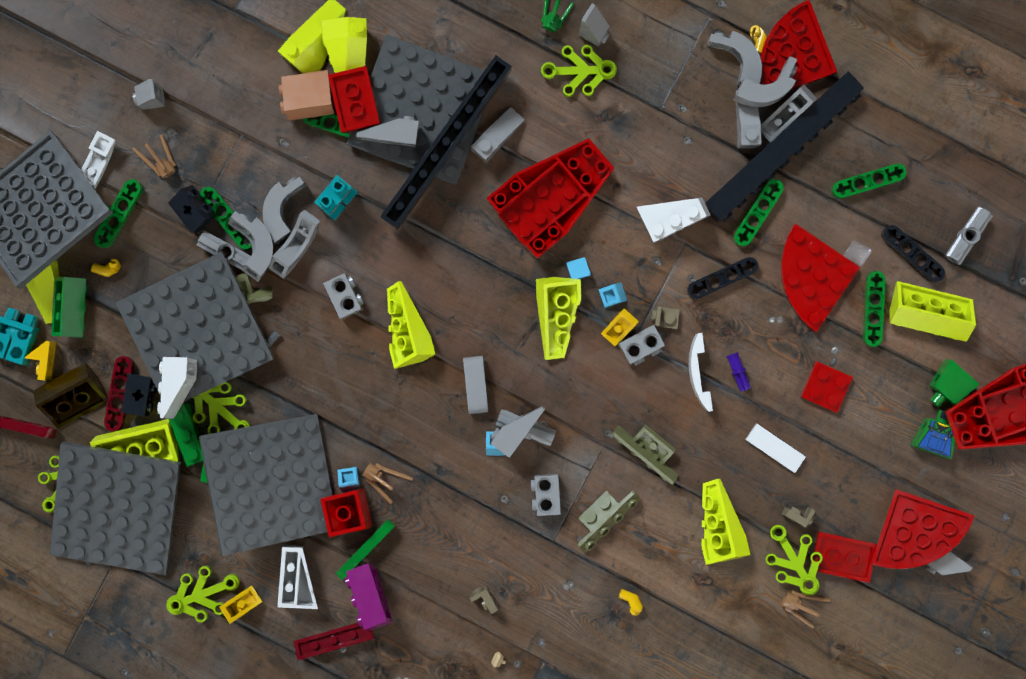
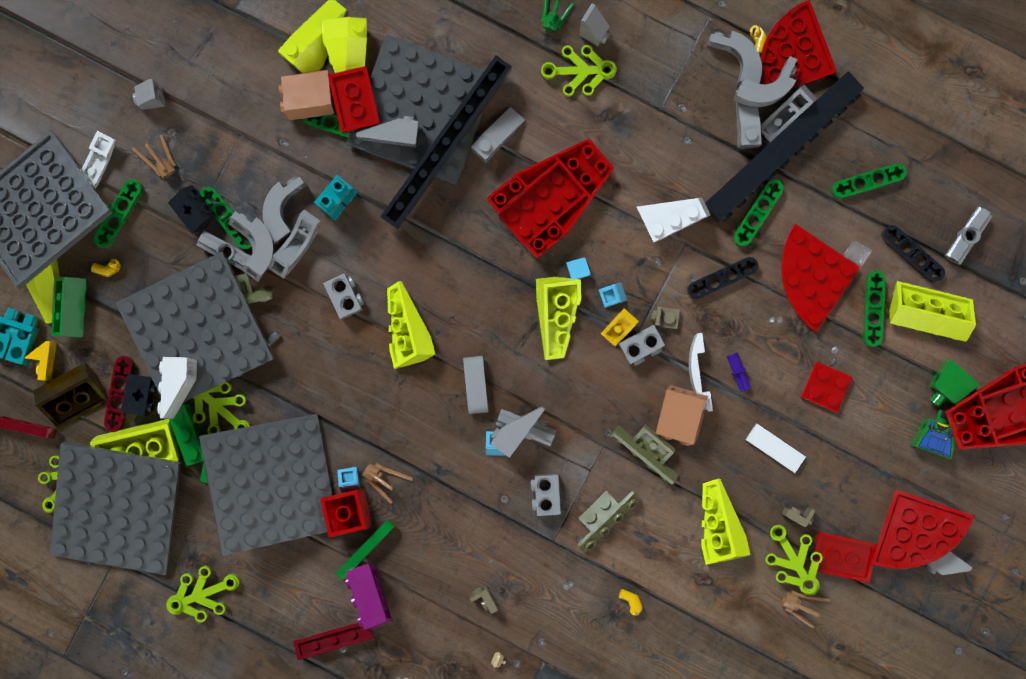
yellow slope [219,585,262,624] -> none
white wedge [278,544,318,609] -> none
none -> nougat brick [656,385,709,446]

